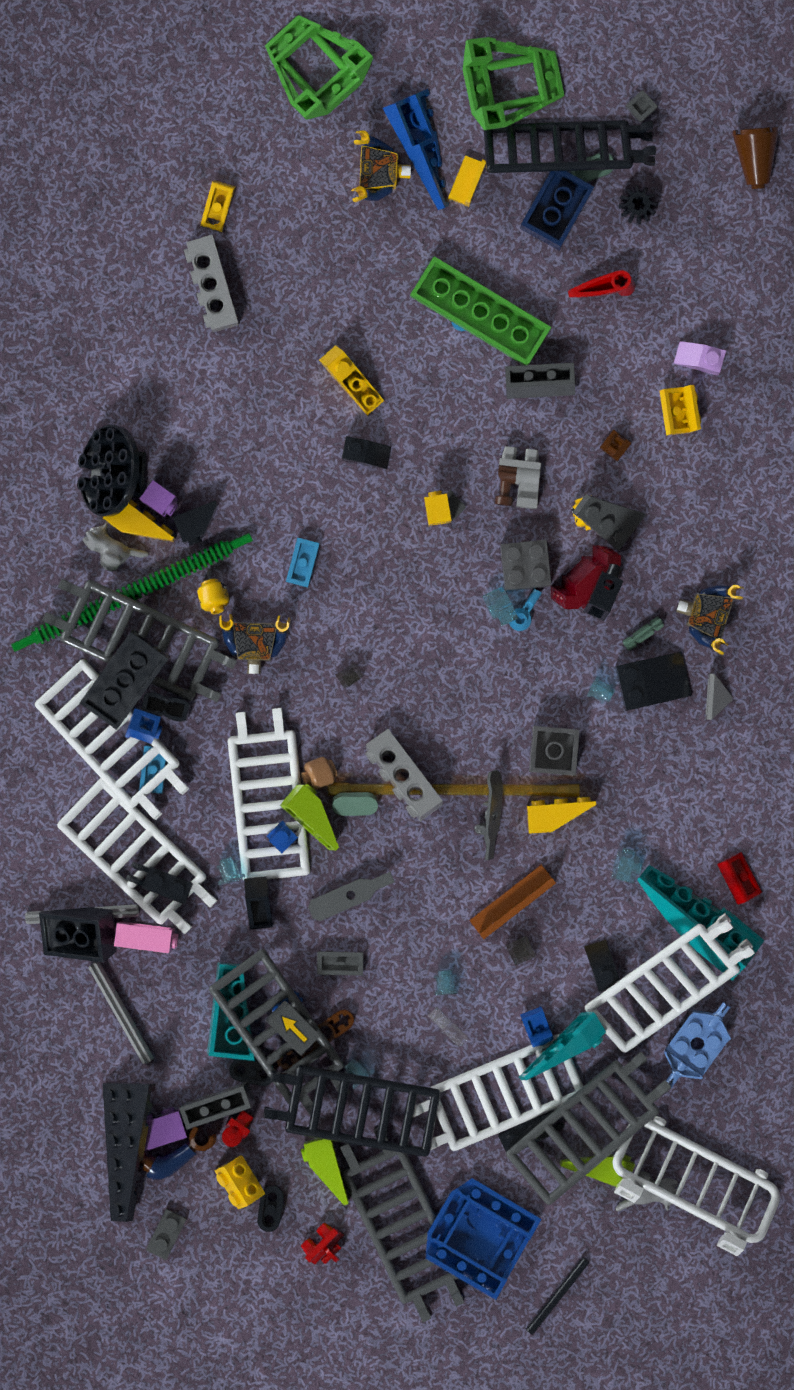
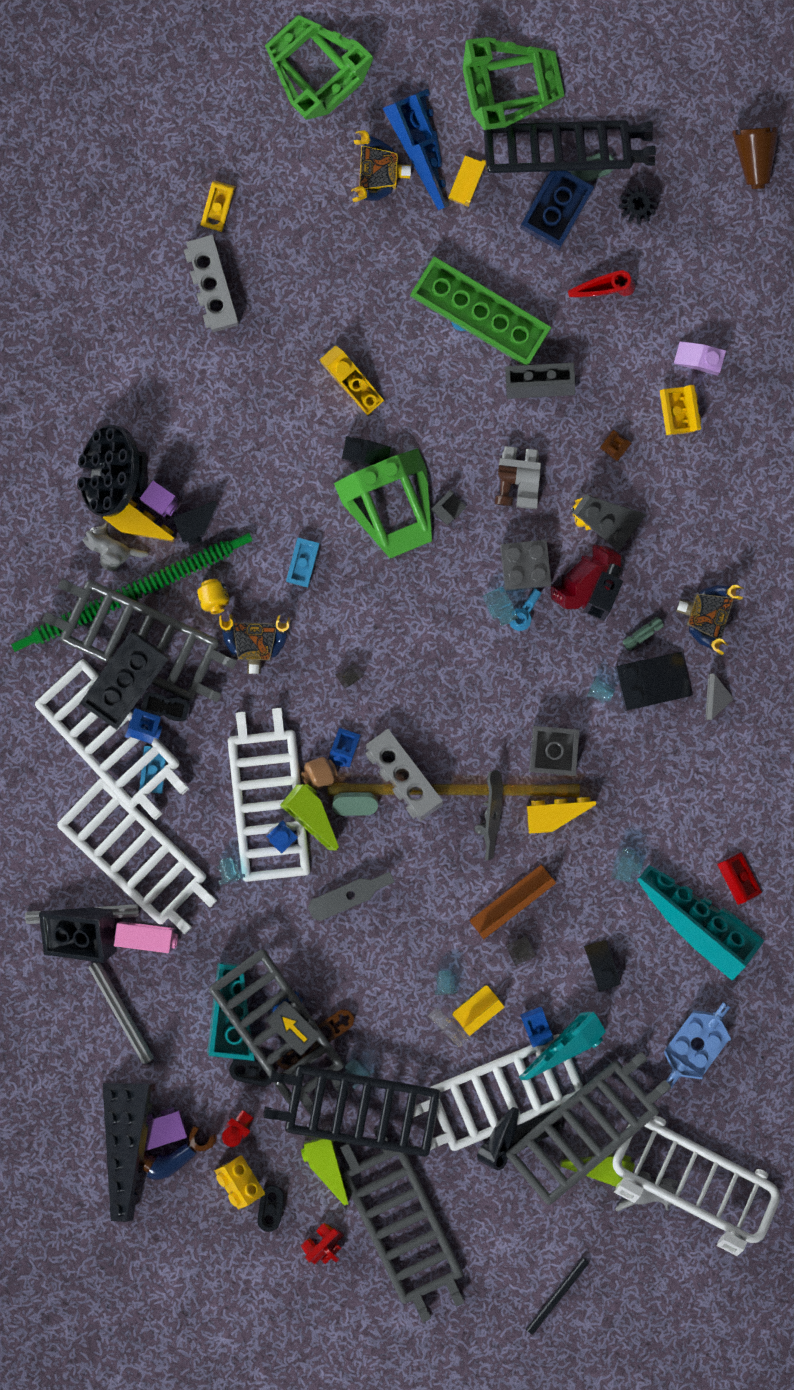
black hinge [126,862,193,905] -> none
dark grey plate [146,1208,187,1260] -> none
dark grey brick [179,1082,256,1129] -> none
black slope [244,876,273,930] -> none
dark grey plate [317,951,363,976] -> none
yellow brick [424,491,451,526] -> none
blue wedge [426,1178,542,1300] -> none
white bar [585,913,755,1053] -> none
dark grey plate [625,90,658,123] -> none
none -> blue bracket [329,728,360,767]
none -> bright green windscreen [334,448,432,559]
none -> yellow panel [452,985,505,1036]
none -> black piece [477,1107,519,1171]

